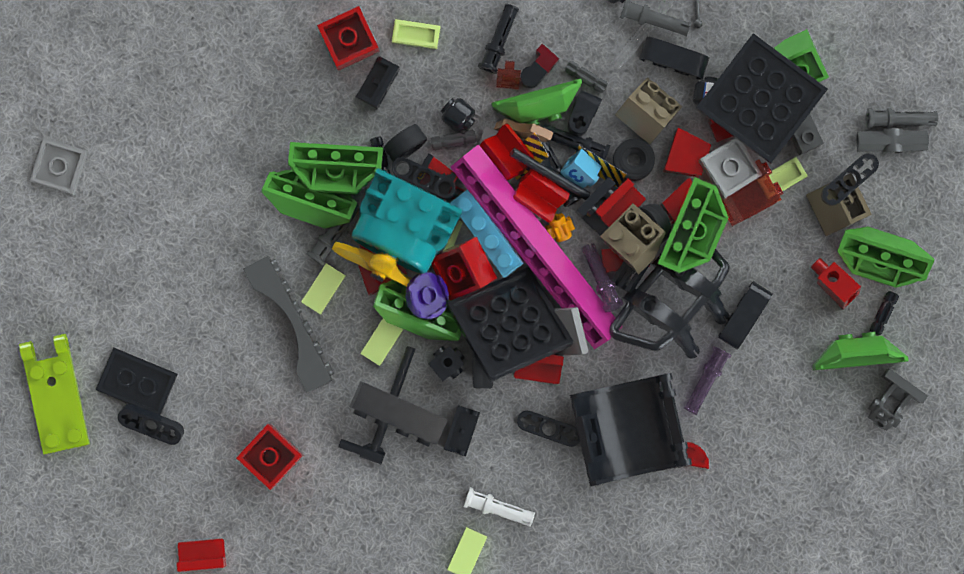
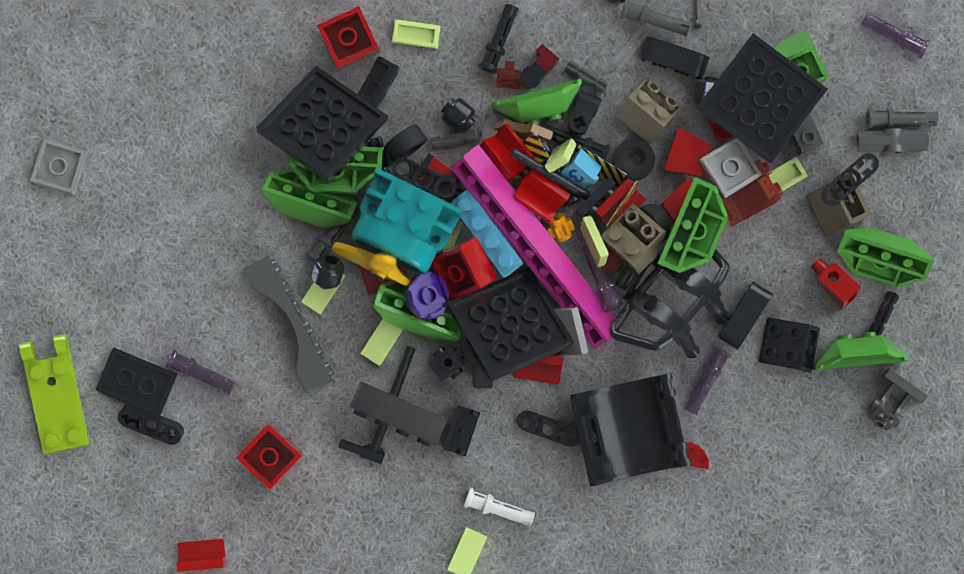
none -> clear purple pin [165,349,236,395]
none -> black plate [256,66,388,183]
none -> black head [312,254,344,289]
none -> yellowish green tile [545,138,576,173]
none -> yellowish green tile [580,216,609,267]
none -> sticker [606,181,639,229]
none -> black bracket [759,318,820,373]
none -> clear purple pin [861,12,931,59]

